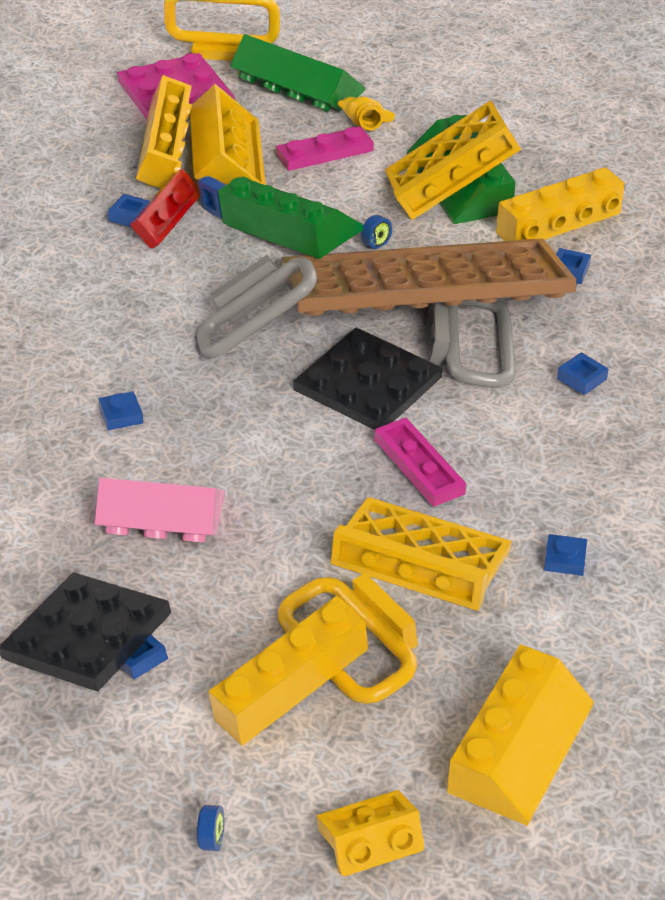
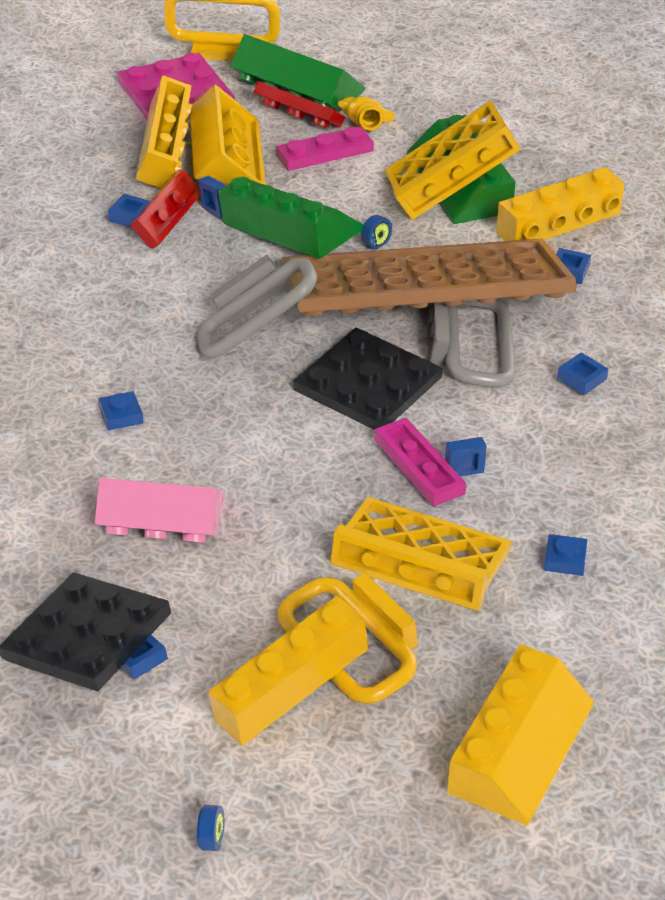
yellow bracket [316,789,424,877] -> none
none -> red plate [254,81,345,129]
none -> blue plate [445,437,487,477]

